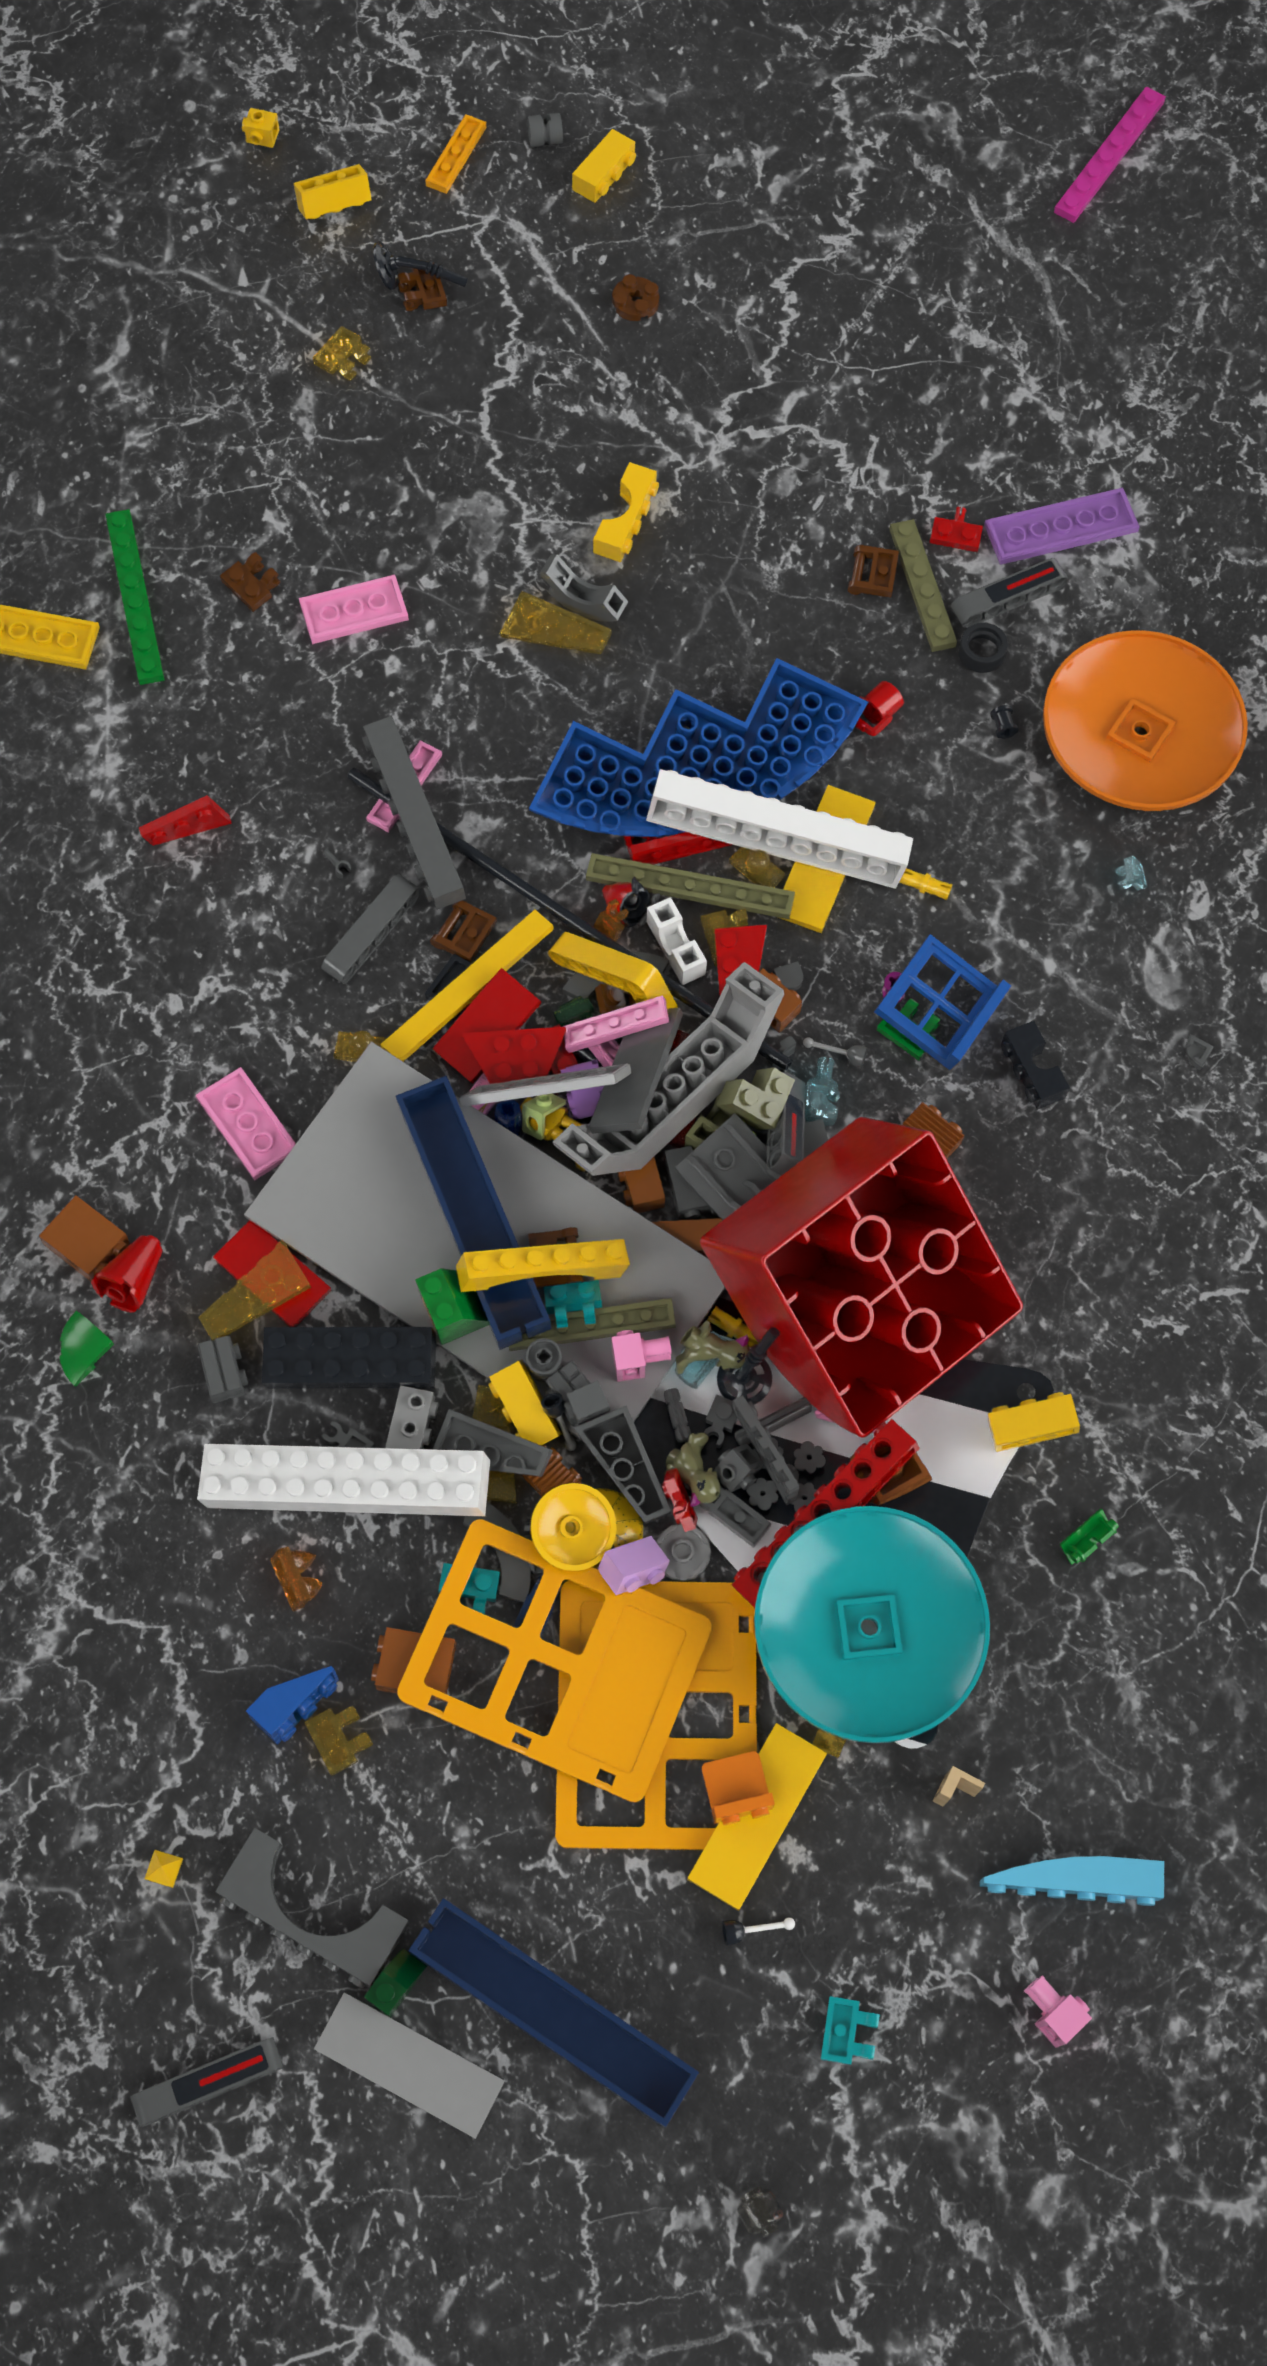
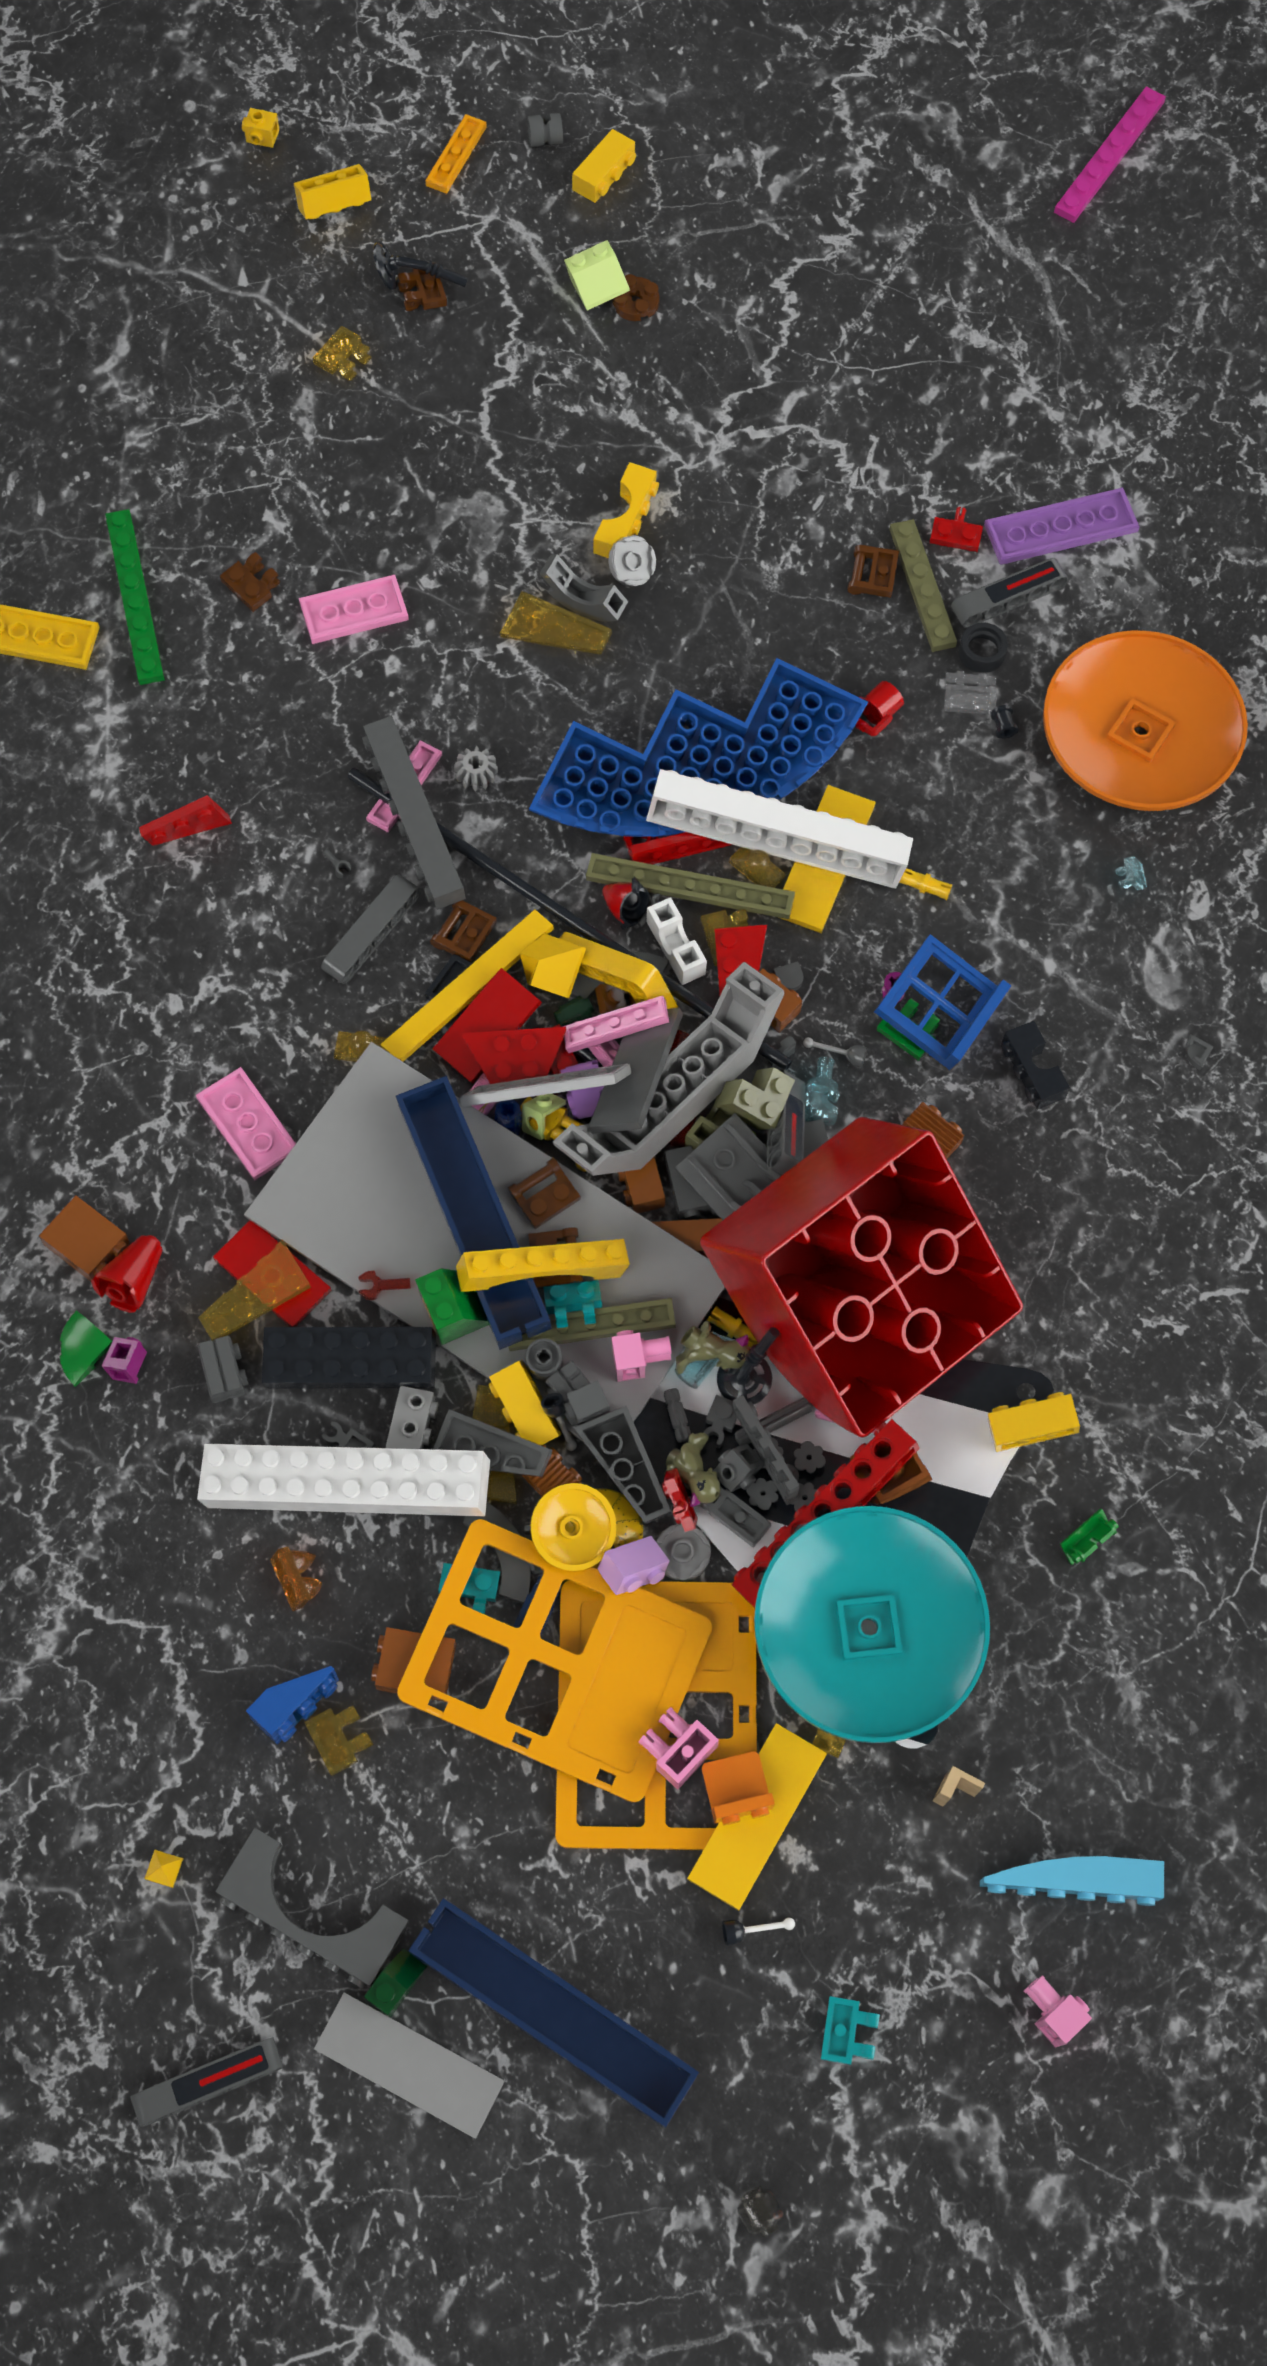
clear orange plate [593,899,629,942] -> none
none -> magenta brick [102,1337,147,1384]
none -> clear red bar [358,1271,411,1300]
none -> light grey gear [454,746,498,792]
none -> reddish brown plate [507,1158,581,1229]
none -> yellow slope [520,933,586,998]
none -> yellowish green slope [564,240,630,310]
none -> light grey tile [608,535,656,587]
none -> bright pink brick [638,1707,719,1790]
none -> clear plate [944,670,996,715]

